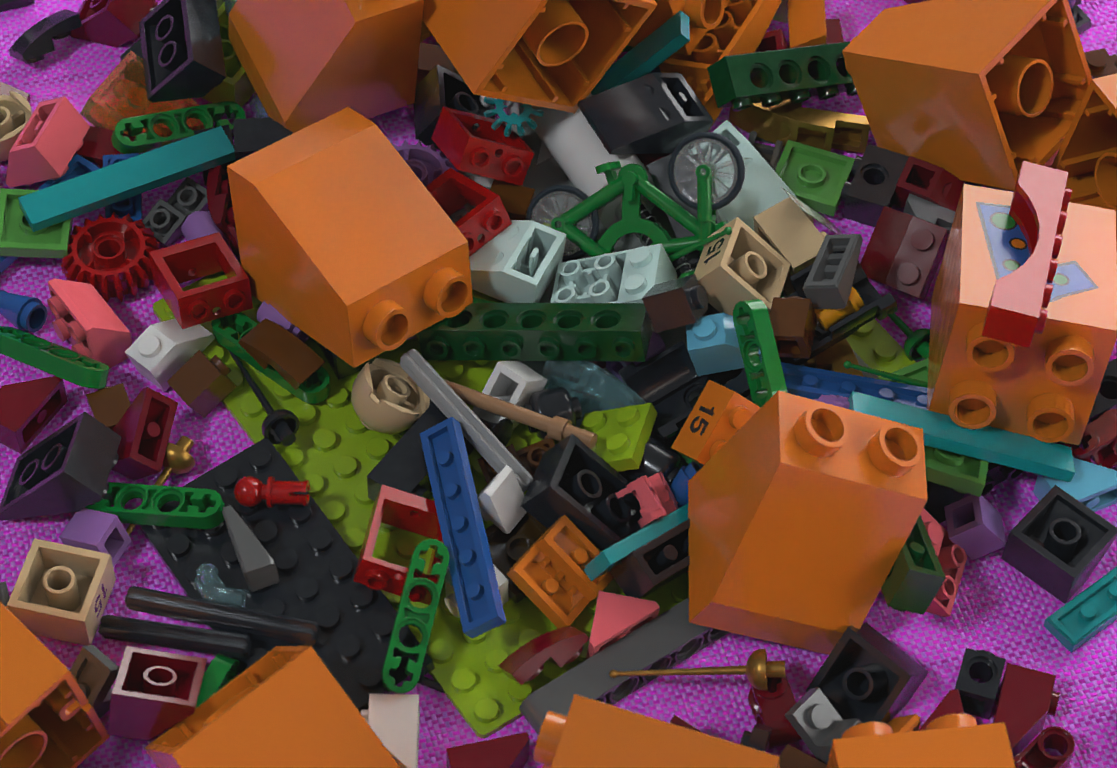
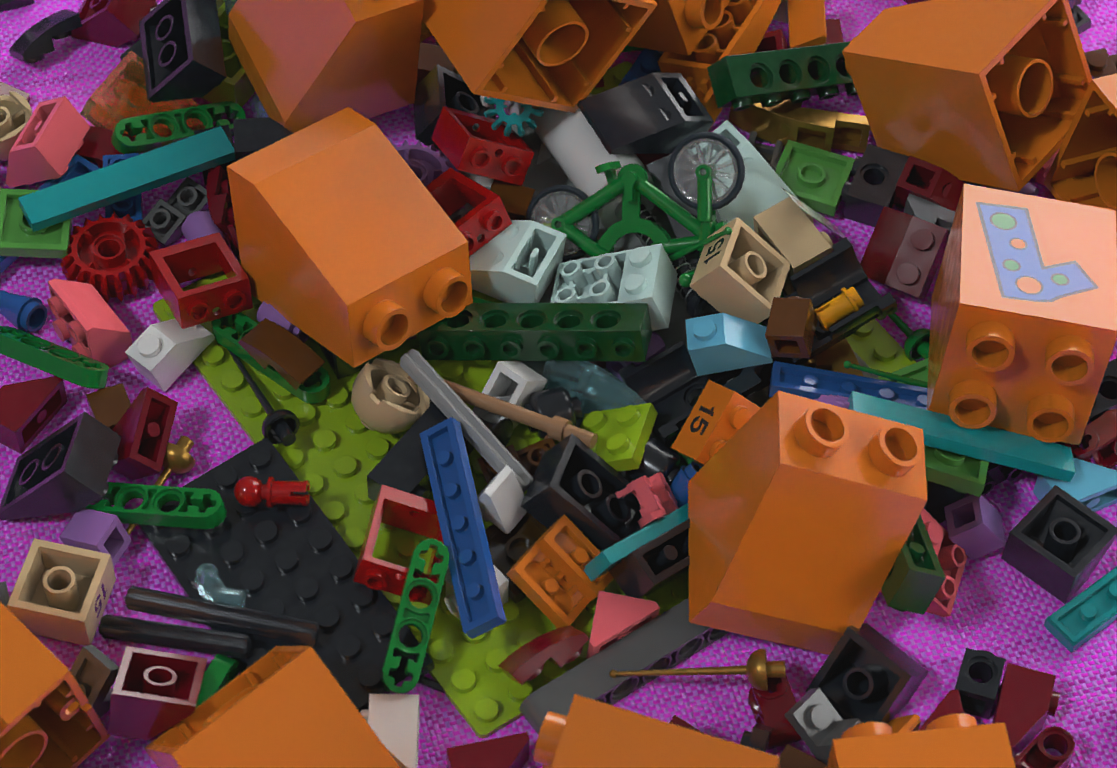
reddish brown brick [167,350,237,418] -> none
dark grey slope [222,505,280,592] -> none
teal tile [591,10,690,96] -> none
black brick [642,274,708,333] -> none
green beam [733,299,788,407] -> none
dark grey slope [803,234,863,309] -> none
arch [981,161,1072,348] -> none

